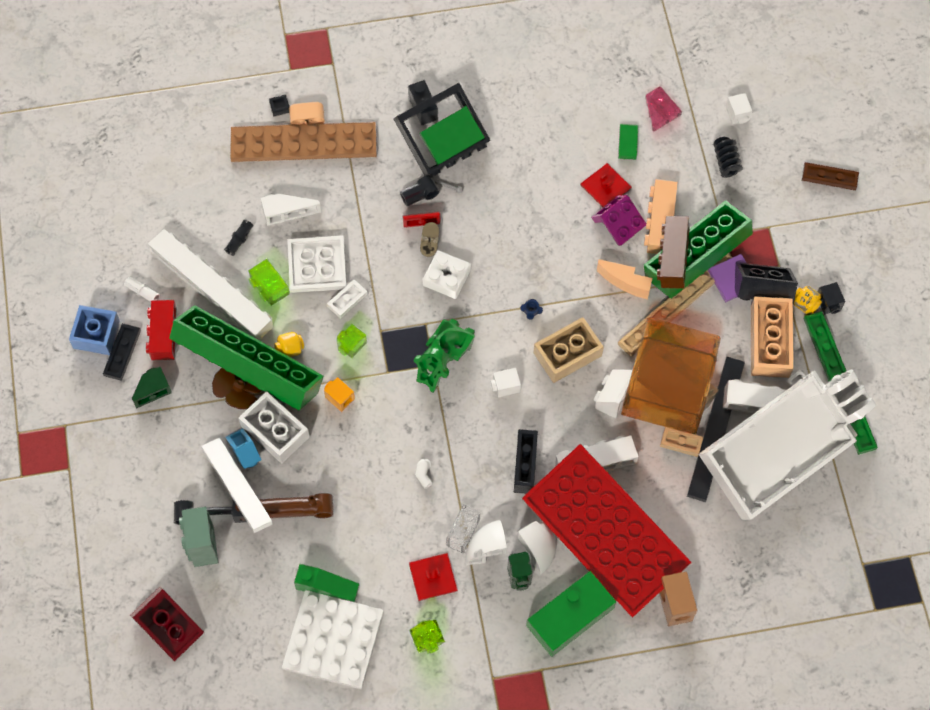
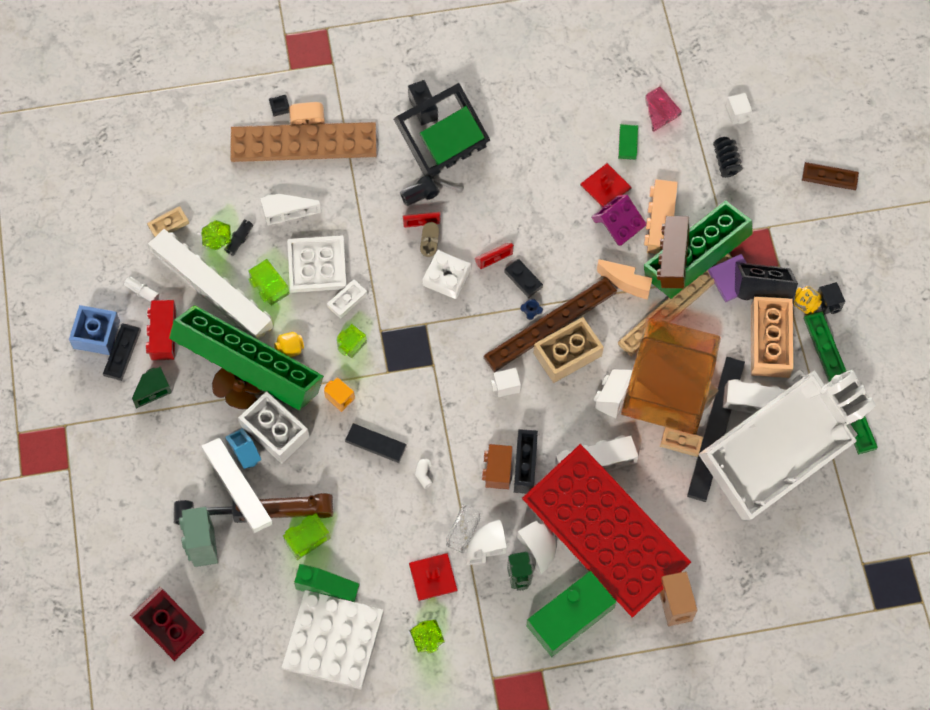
green hips [414,318,475,393] -> none
none -> tan plate [147,206,189,237]
none -> clear neon green brick [201,220,231,250]
none -> clear neon green brick [283,514,331,560]
none -> black tile [345,423,407,463]
none -> red slope [475,243,514,269]
none -> dark orange brick [482,444,513,490]
none -> reddish brown tile [483,277,617,373]
none -> black plate [504,259,543,298]

